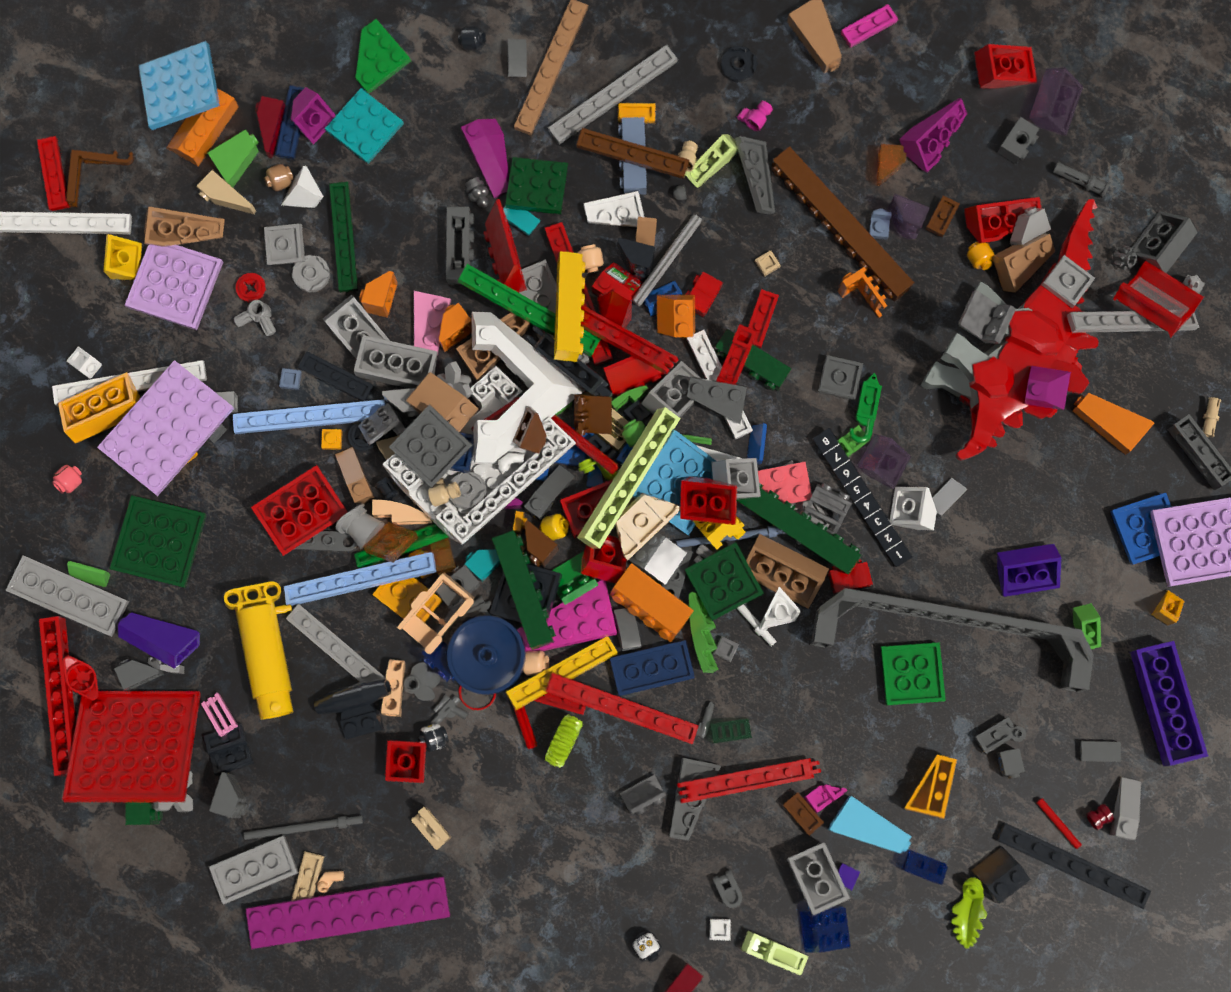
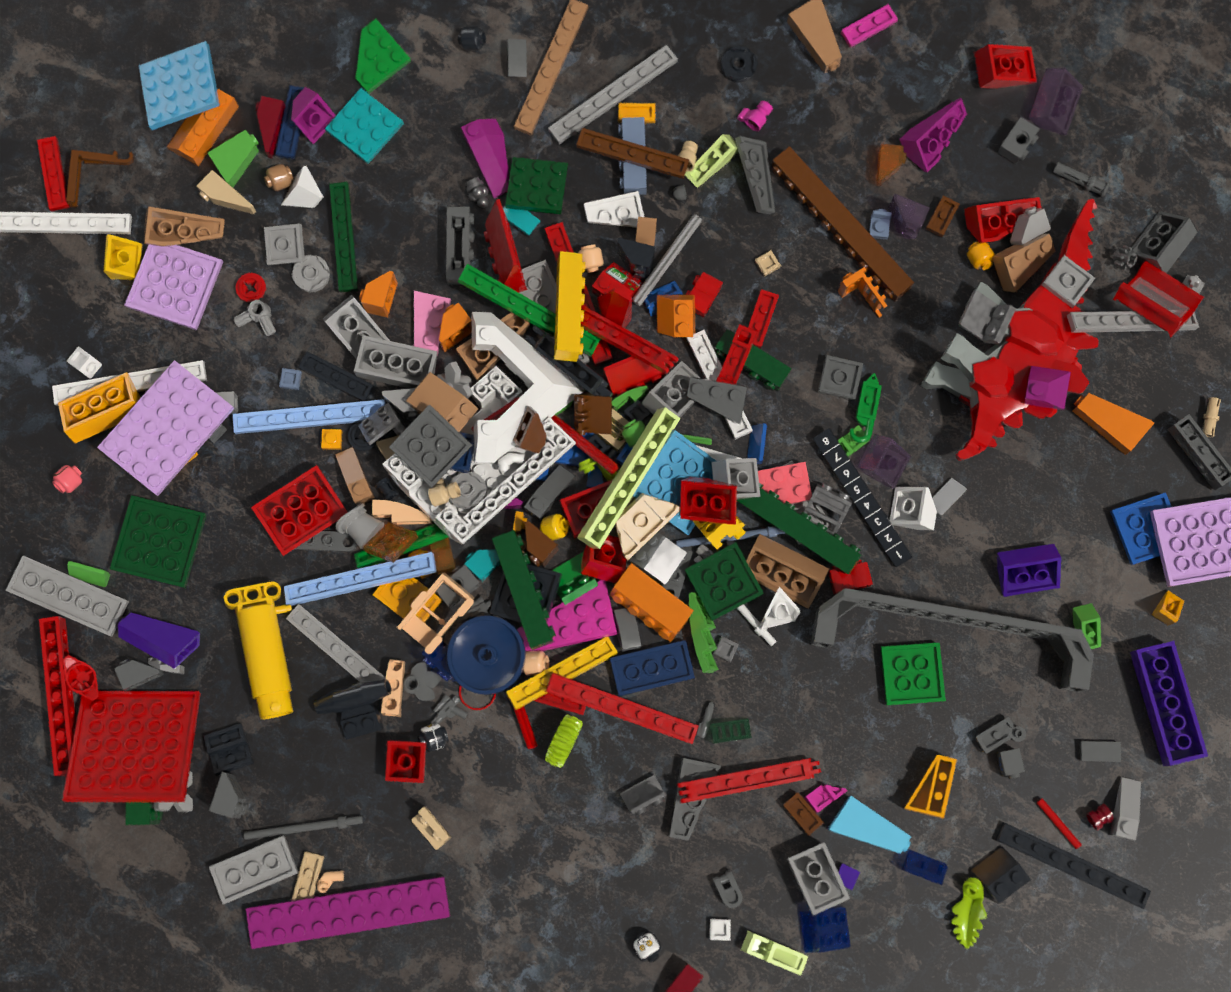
bright pink tile [201,693,238,737] -> none

